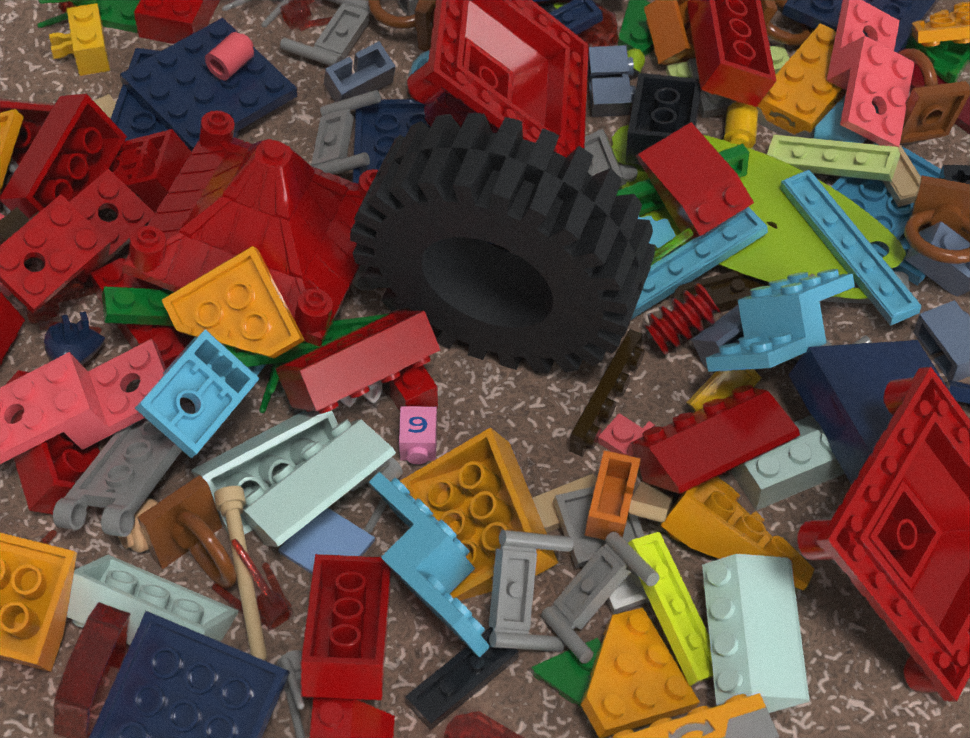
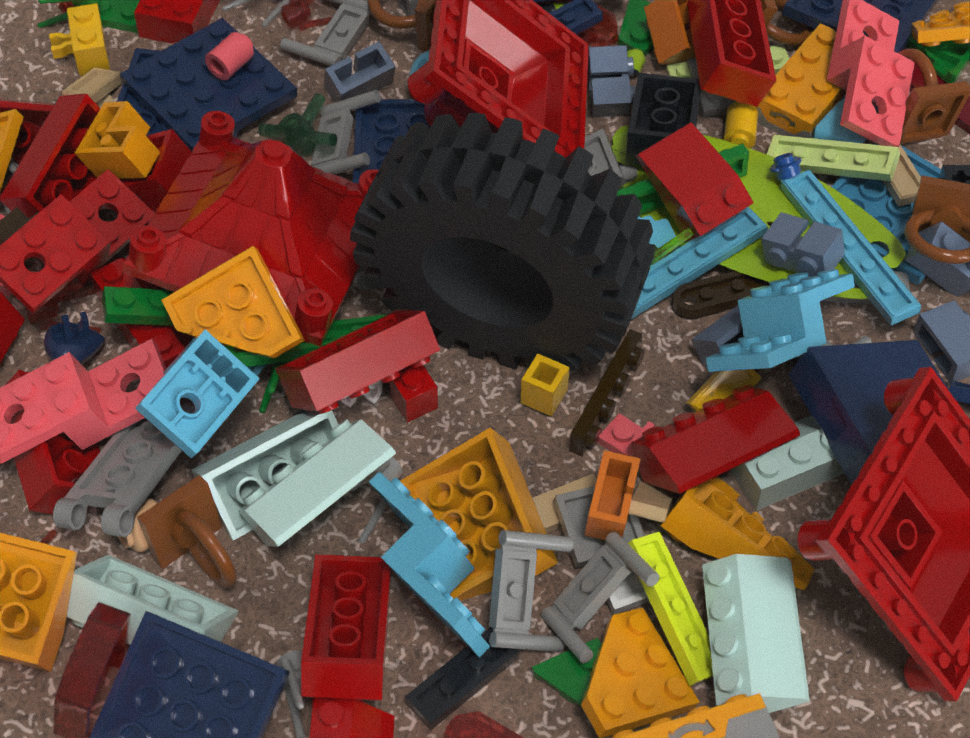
clear red plant [212,539,293,630] -> none
tan piece [214,486,267,660] -> none
light blue piece [278,508,375,574] -> none
bright pink brick [399,406,437,464] -> none
red piece [644,283,722,355] -> none
none -> tan tile [62,67,121,103]
none -> light orange brick [75,101,160,178]
none -> clear green bar [258,93,338,156]
none -> yellow brick [520,353,569,417]
none -> sand blue piece [761,212,845,277]
none -> blue plate [770,153,802,180]

